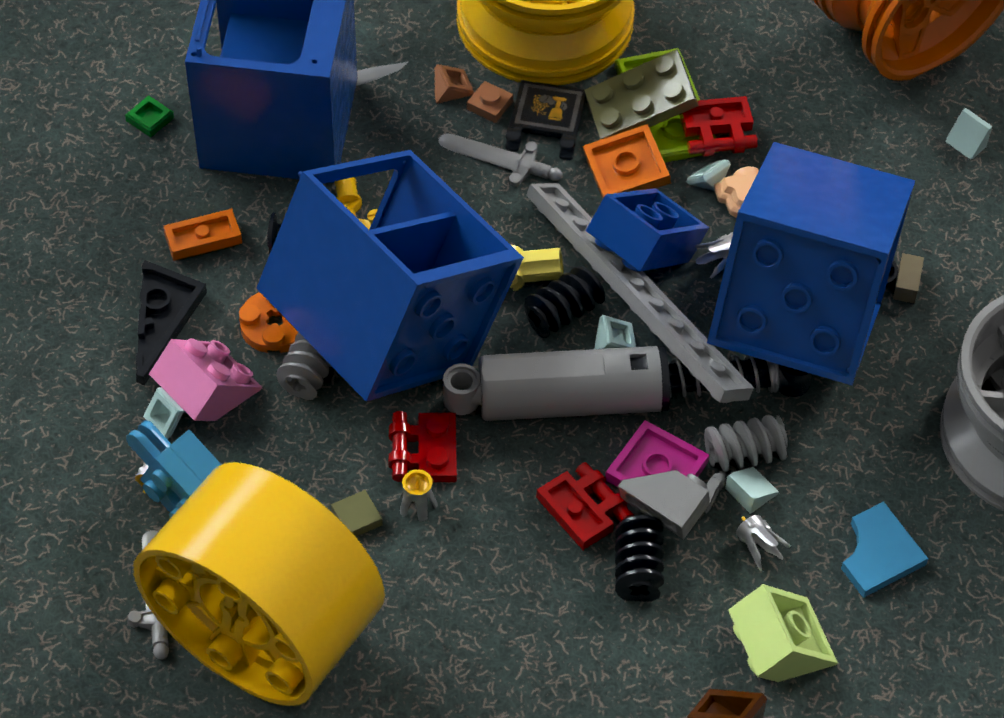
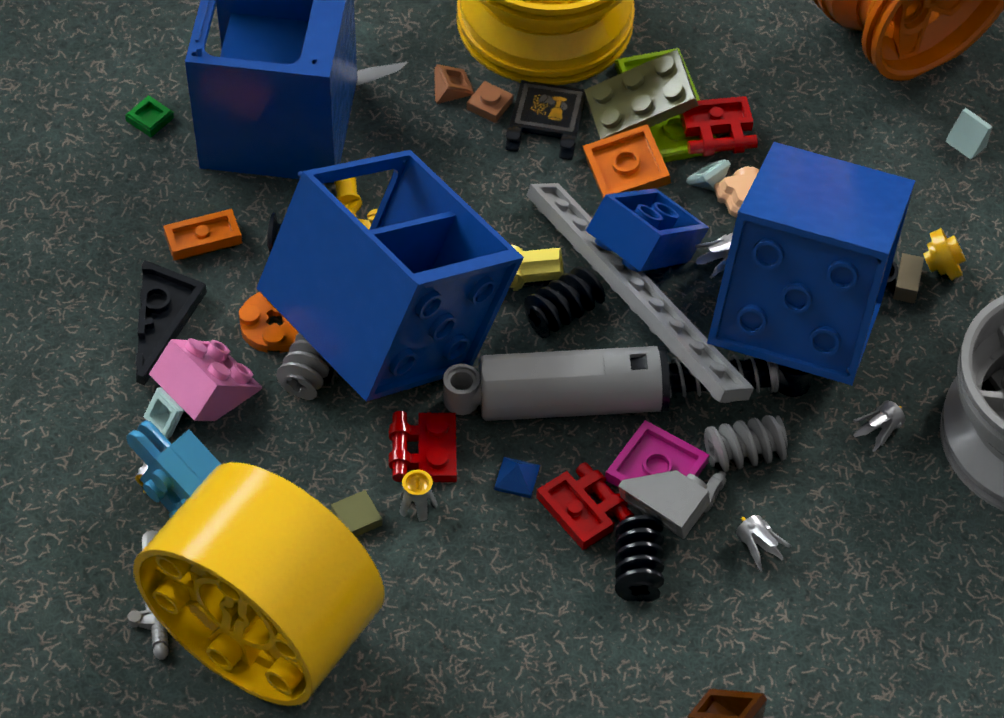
light grey sword [438,133,563,186] -> none
light aqua slope [594,315,636,349] -> none
light aqua slope [725,467,779,514] -> none
yellowish green slope [728,584,838,682] -> none
dark azure tile [841,501,928,598] -> none
none -> blue slope [494,457,540,498]
none -> flat silver piece [853,400,905,452]
none -> yellow plate [923,228,966,281]

